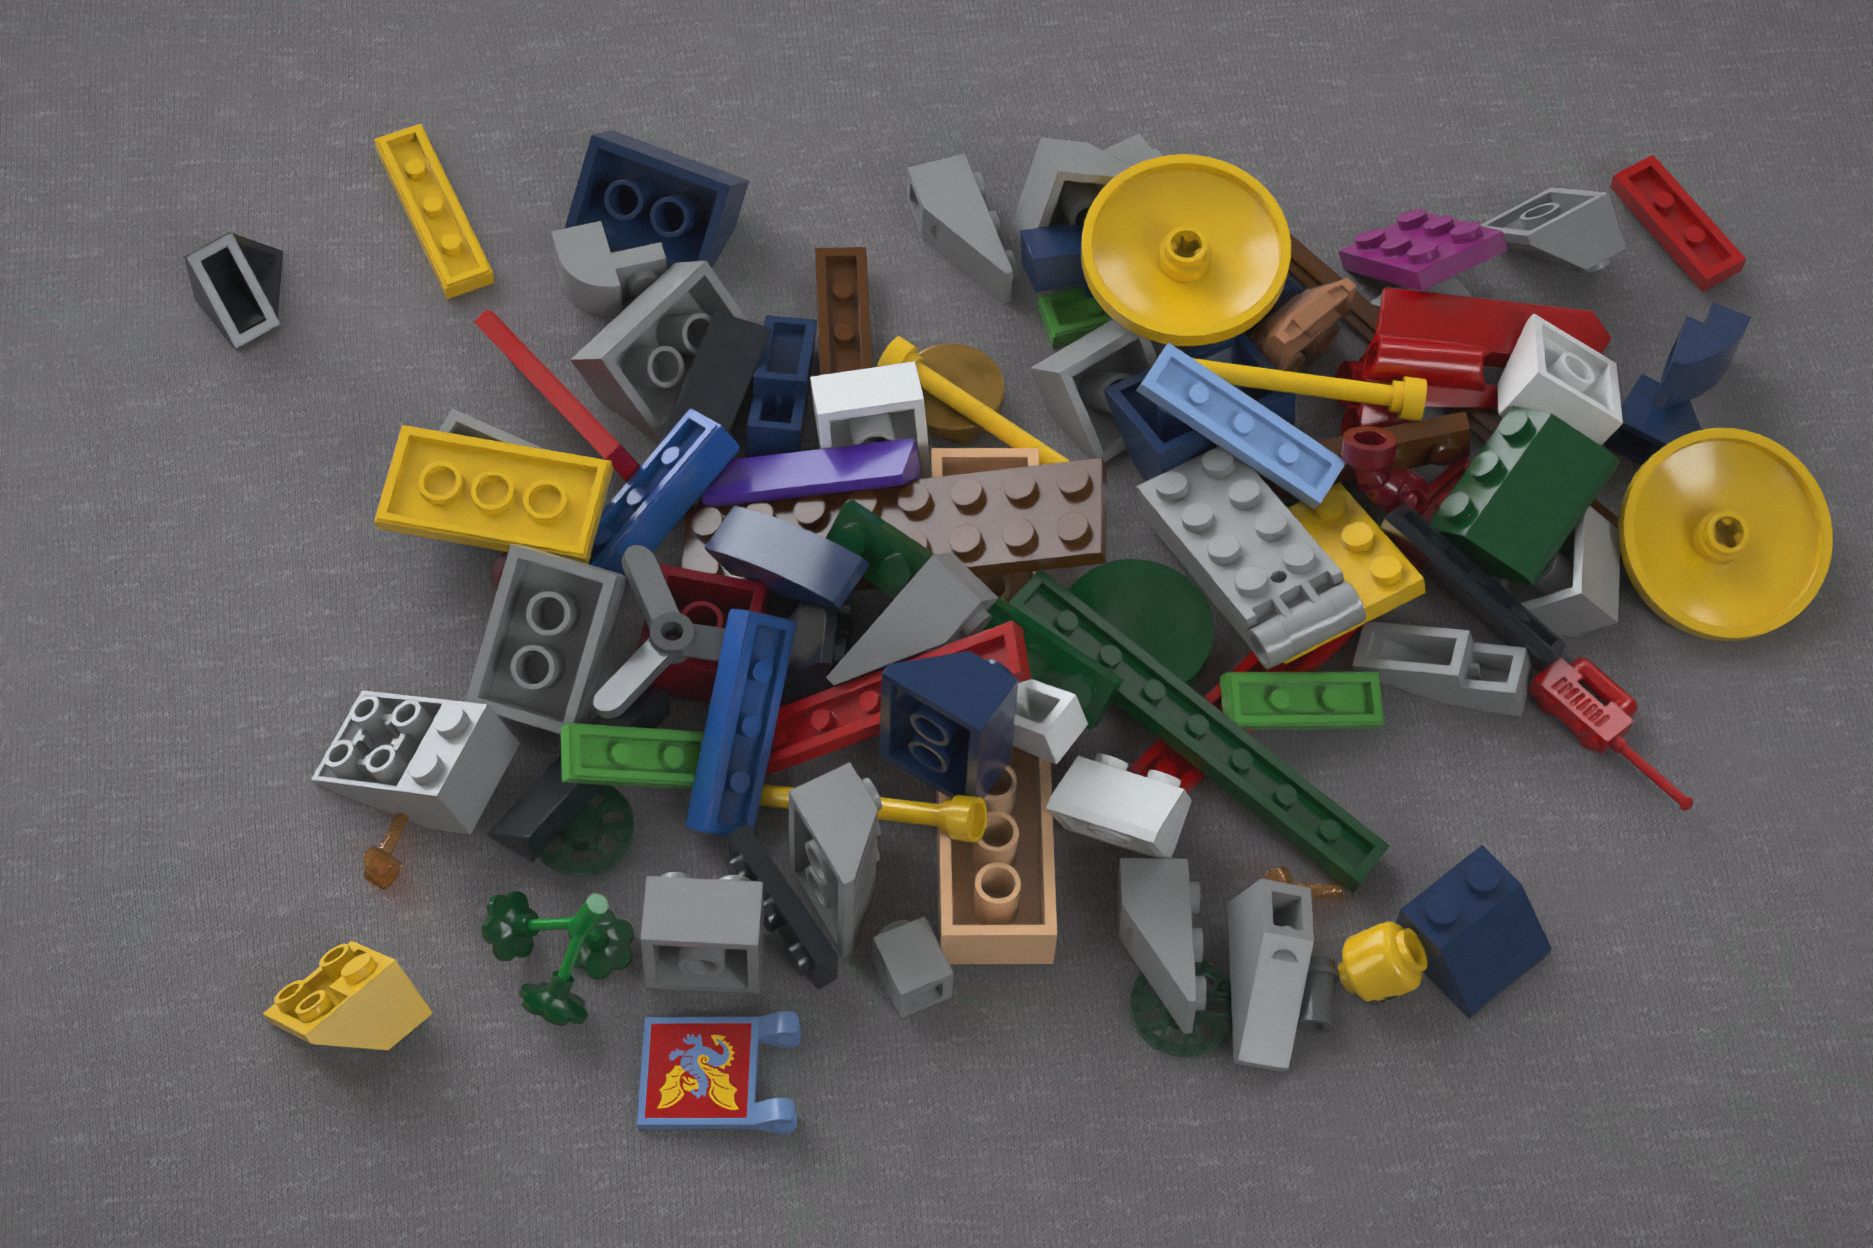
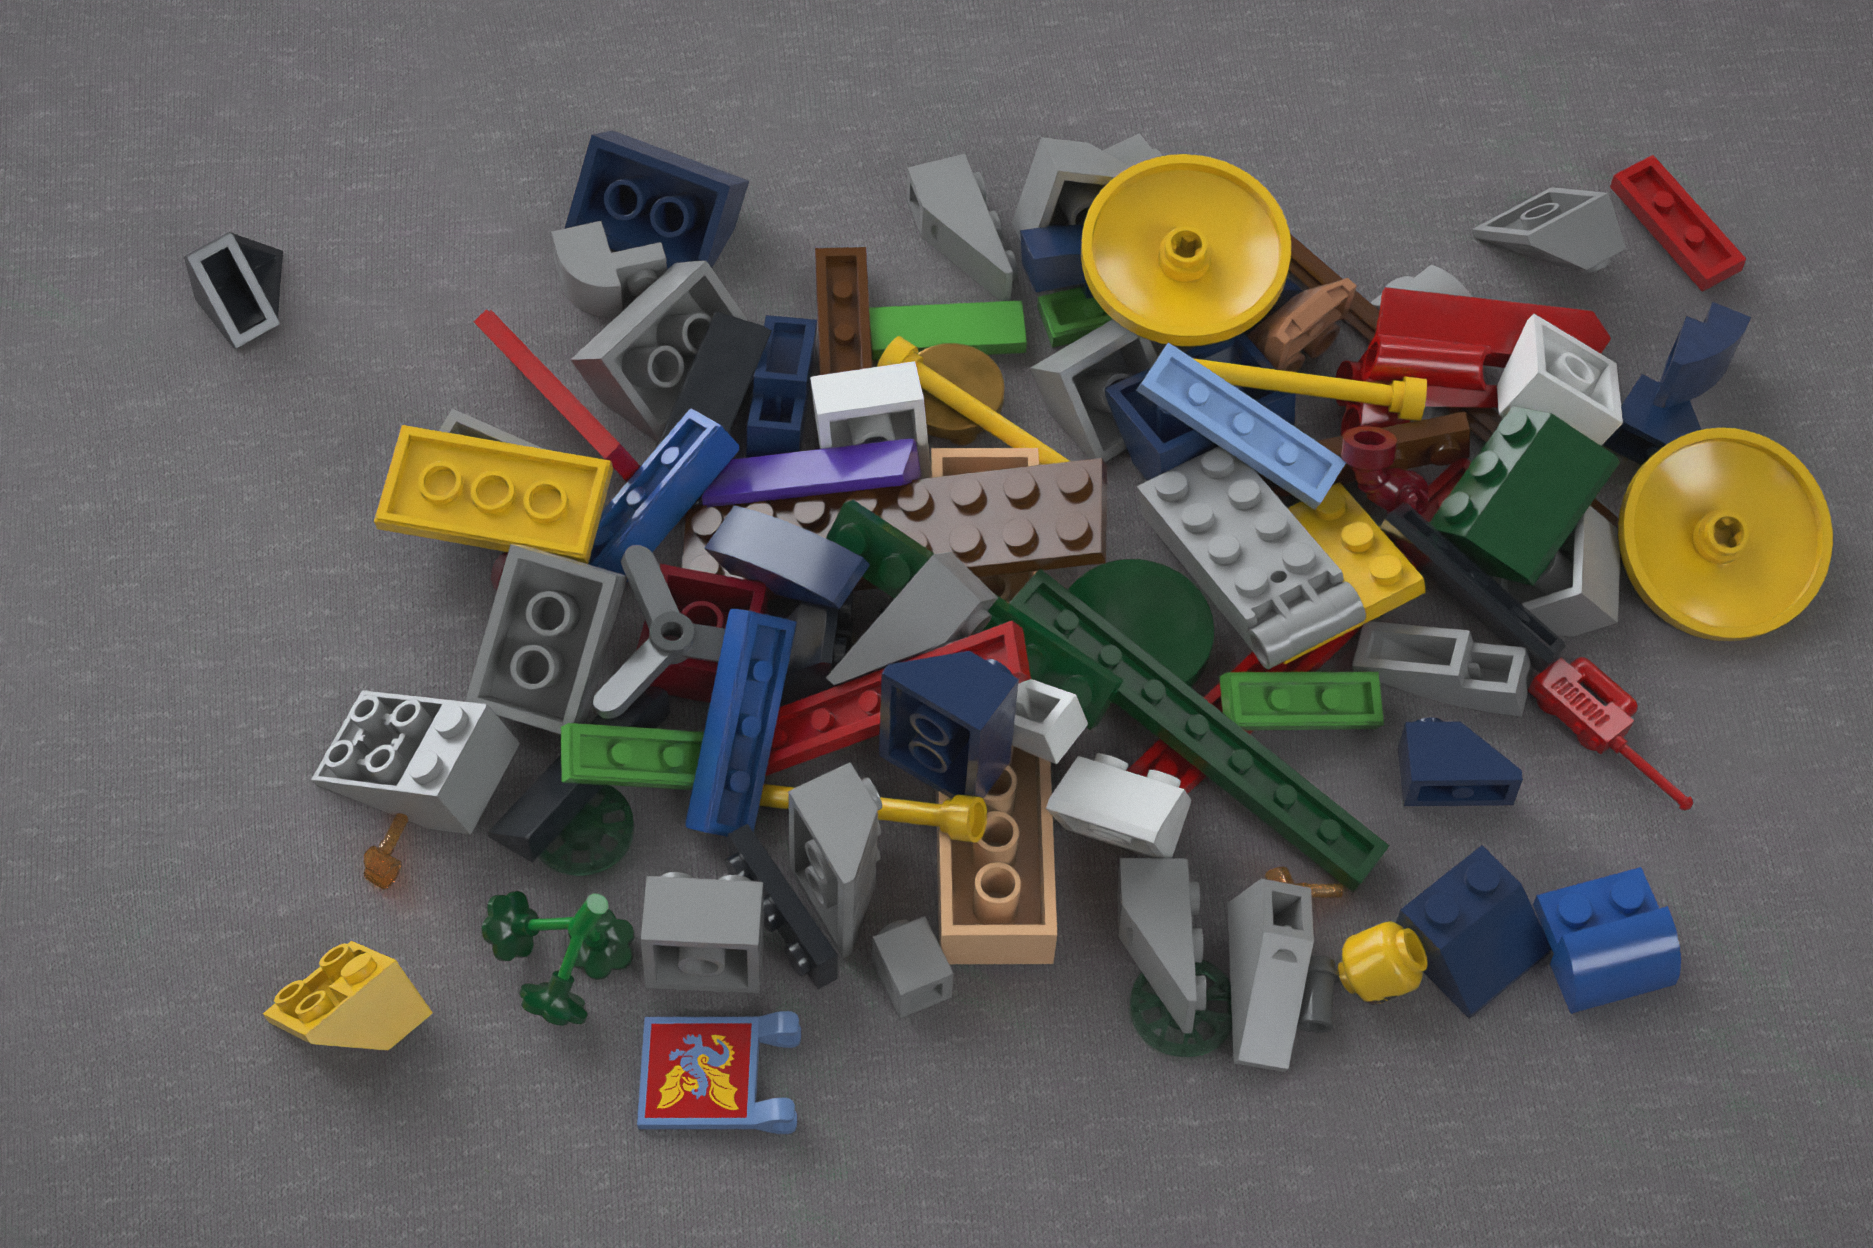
yellow tile [374,123,495,300] -> none
magenta plate [1338,209,1508,291] -> none
none -> bright green tile [869,300,1027,360]
none -> dark blue slope [1398,717,1523,806]
none -> blue brick [1533,867,1681,1014]

